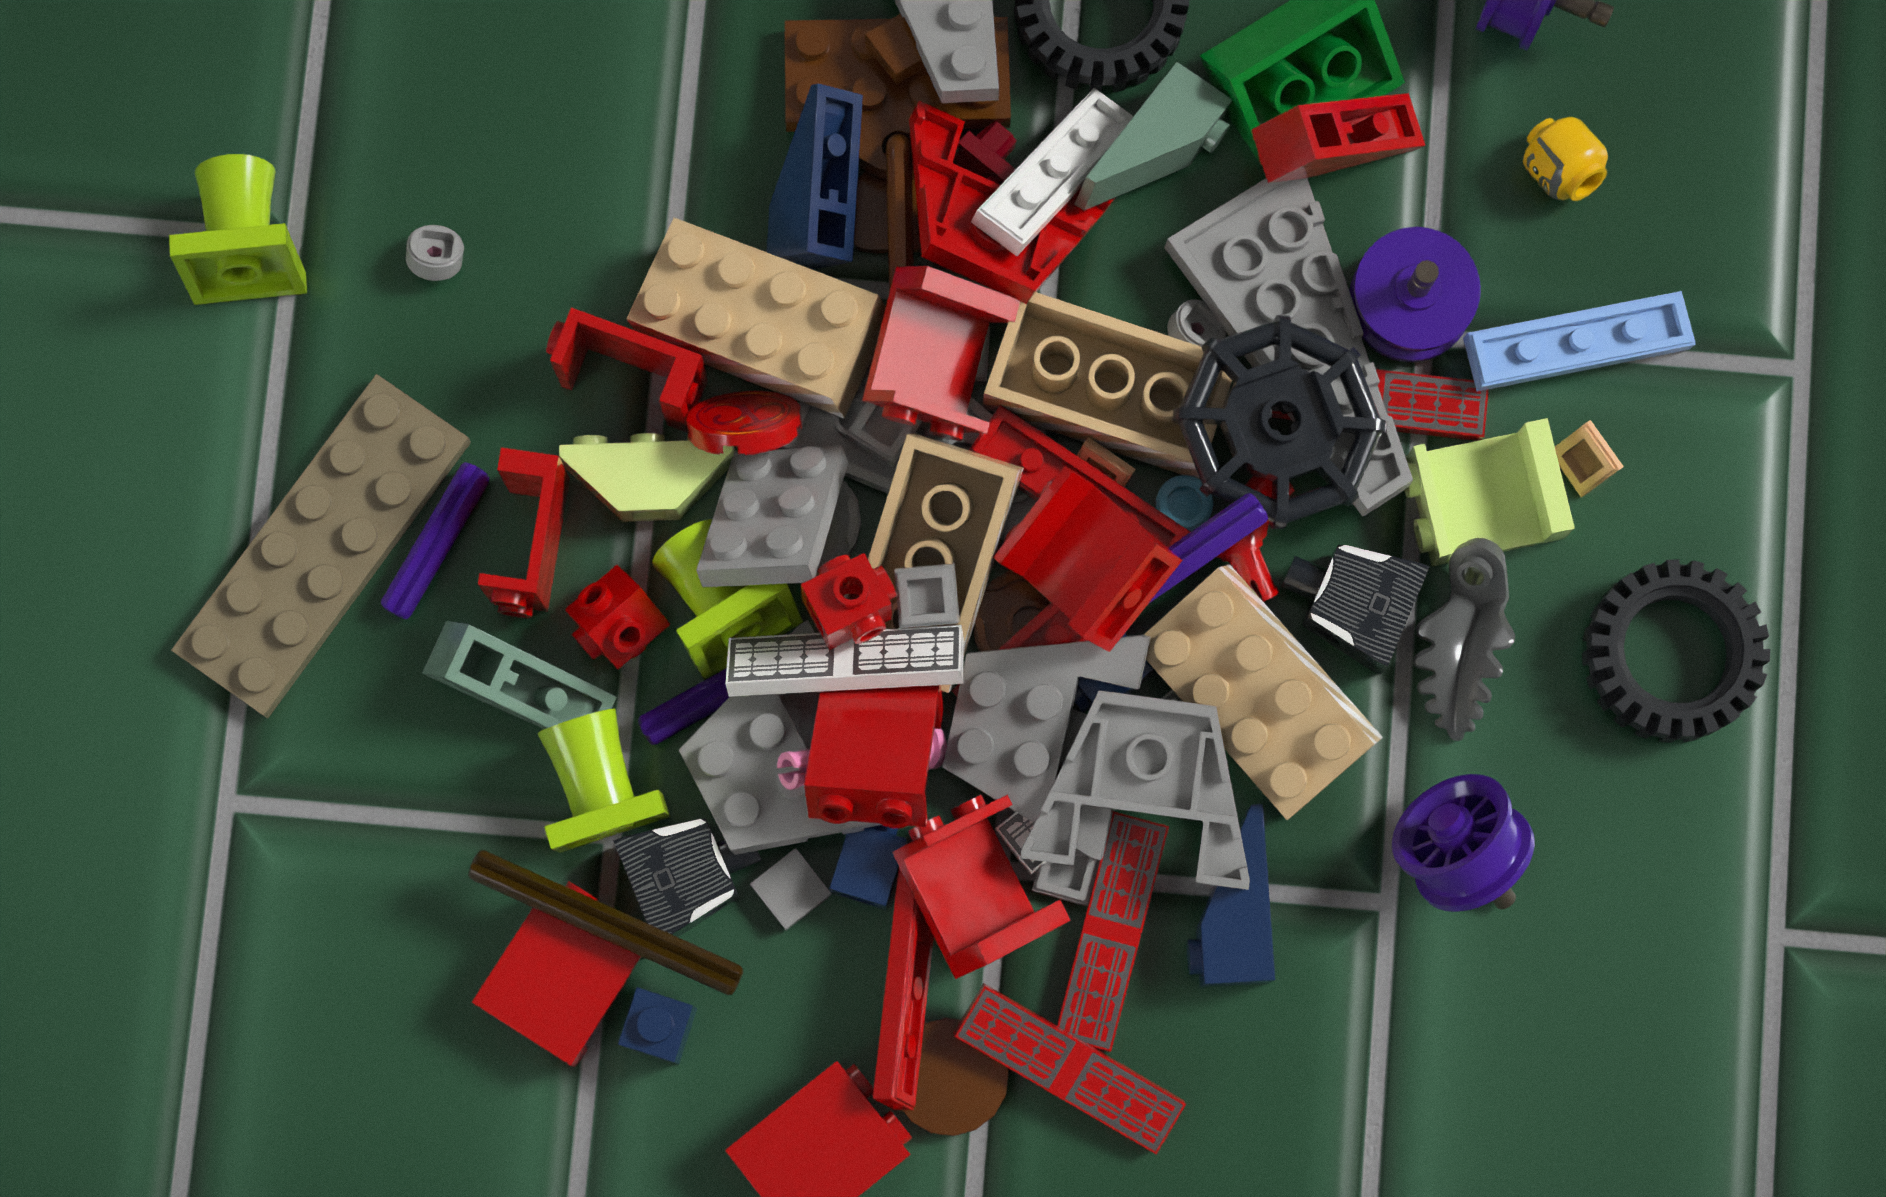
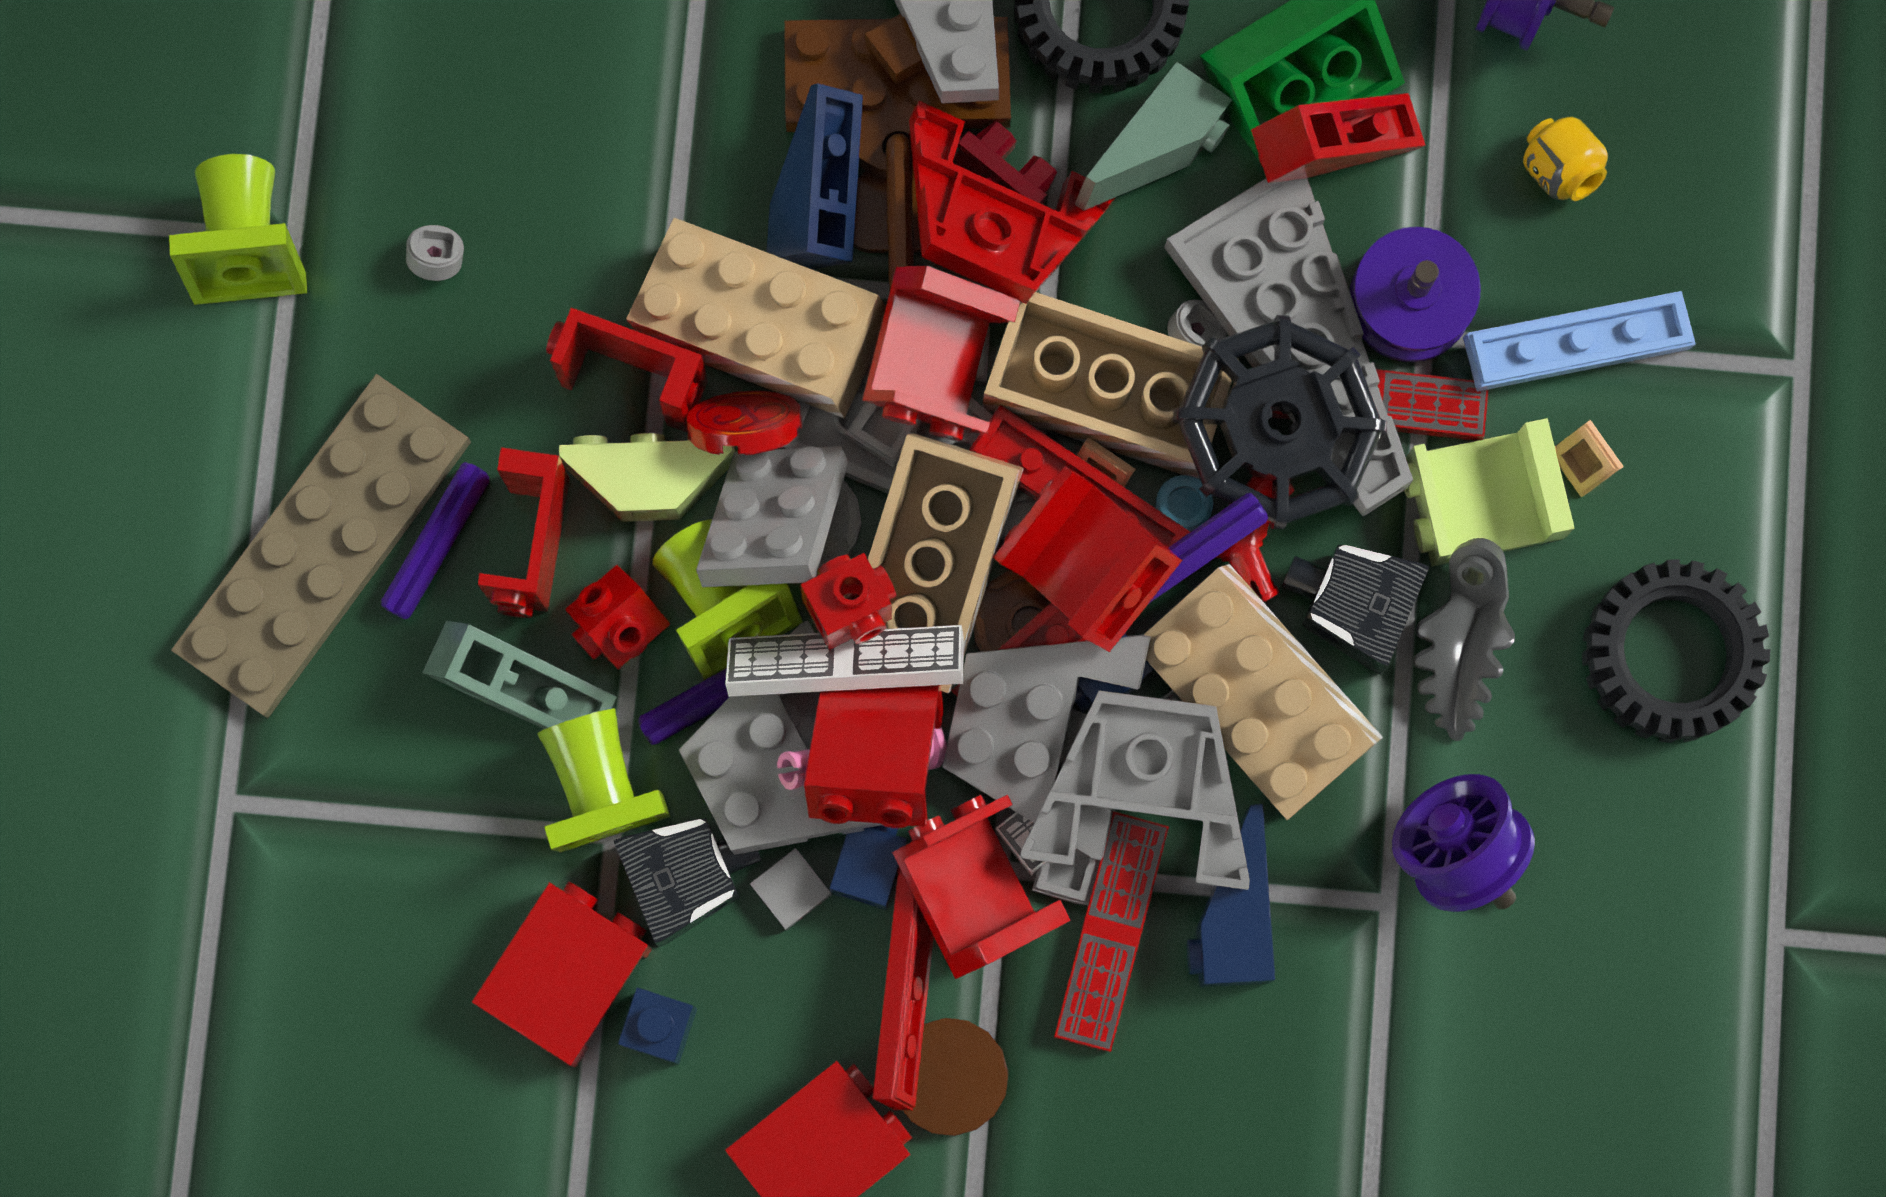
dark brown axle [468,850,743,995] -> none
light grey tile [894,563,960,628] -> none
tile [953,983,1186,1154] -> none
white tile [971,88,1133,256] -> none

